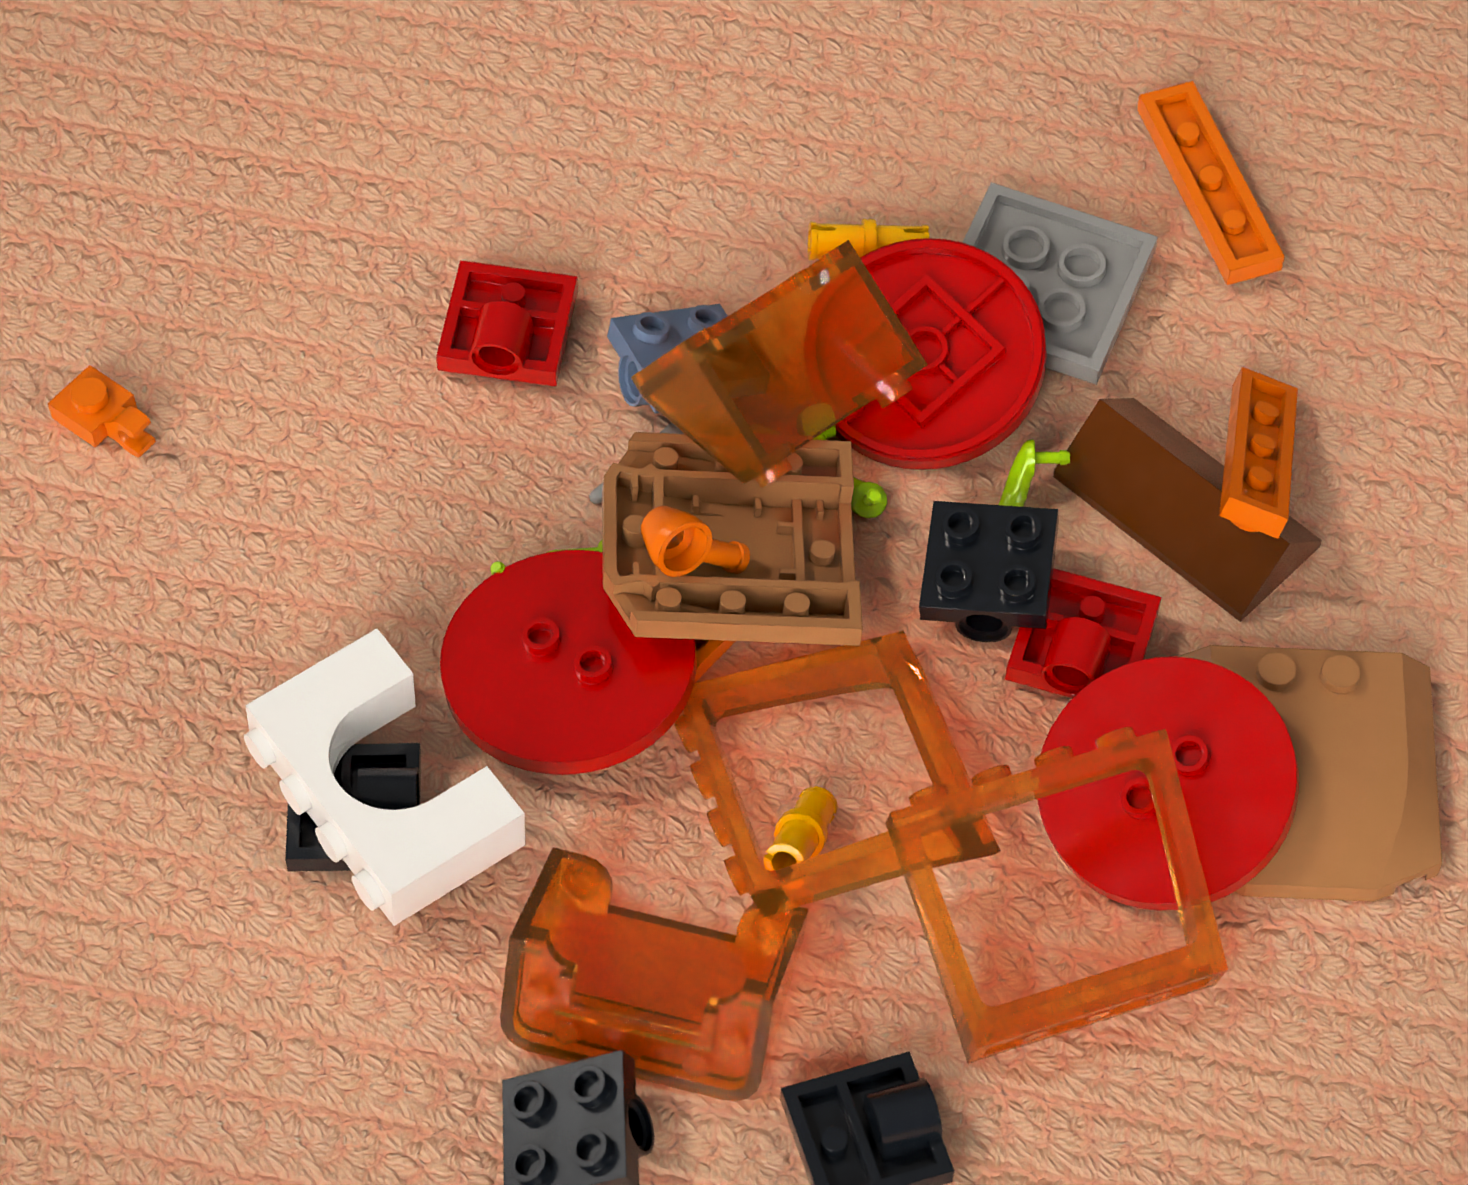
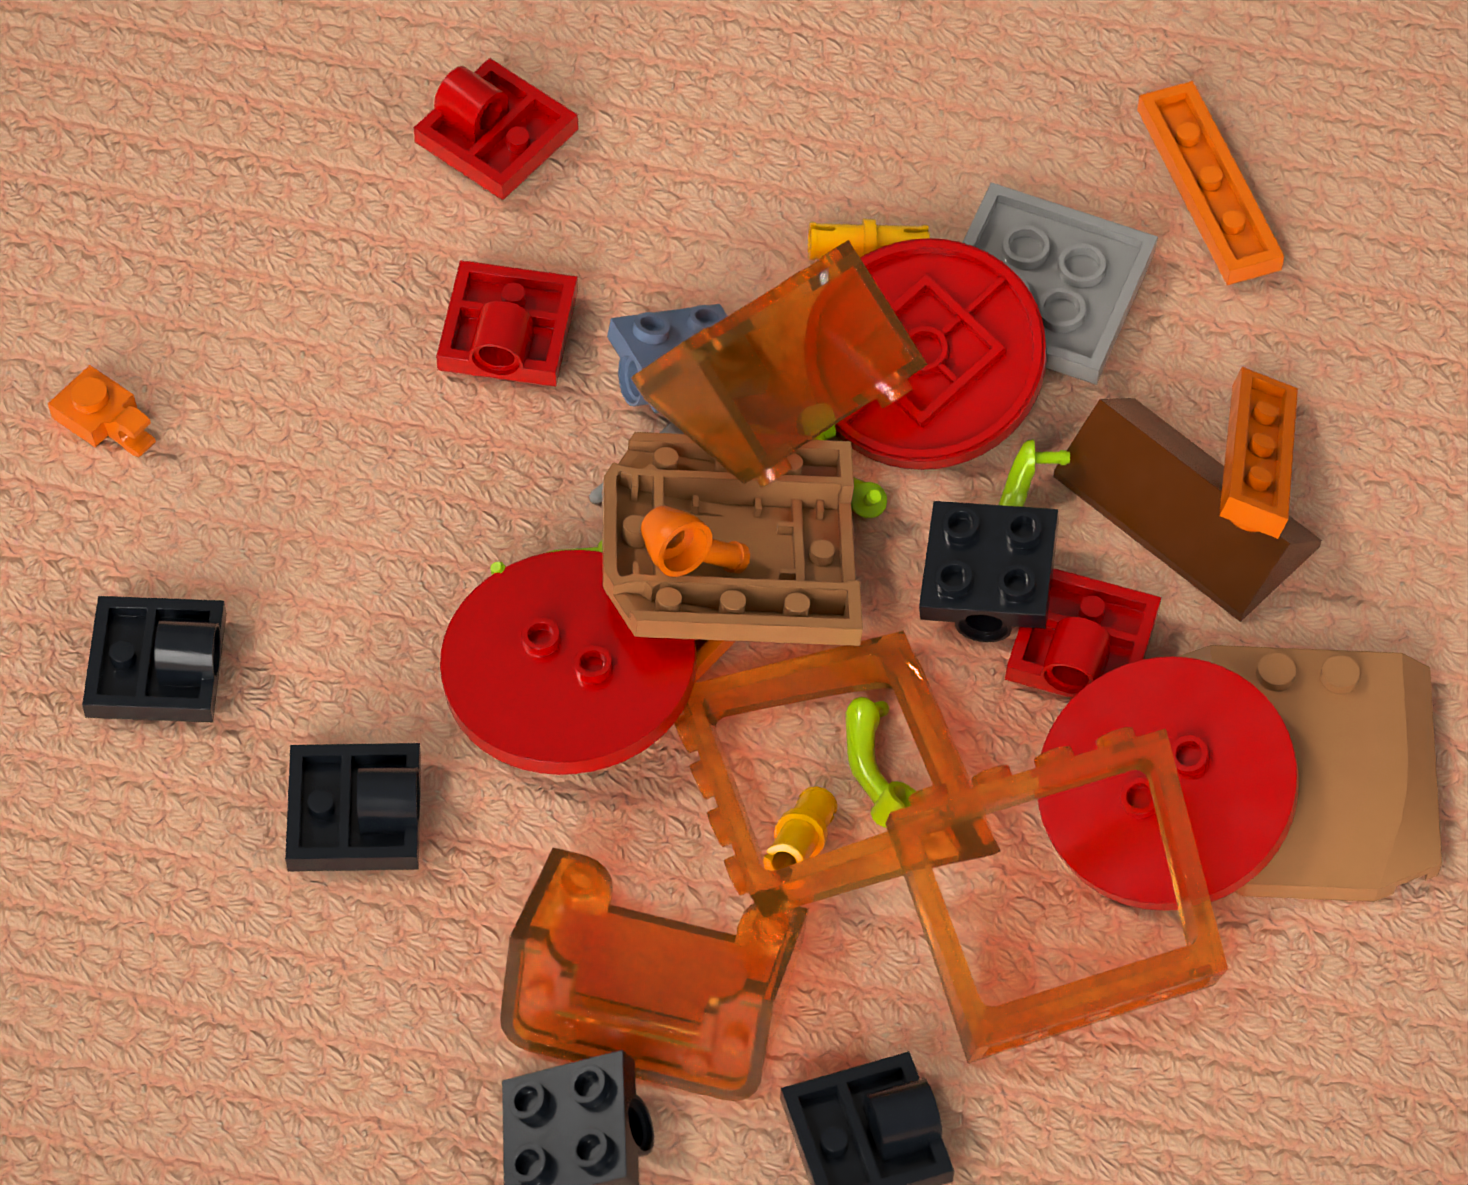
white arch [244,629,525,926] -> none
none -> black plate [82,596,227,723]
none -> red plate [413,58,578,200]
none -> lime piece [845,697,920,828]

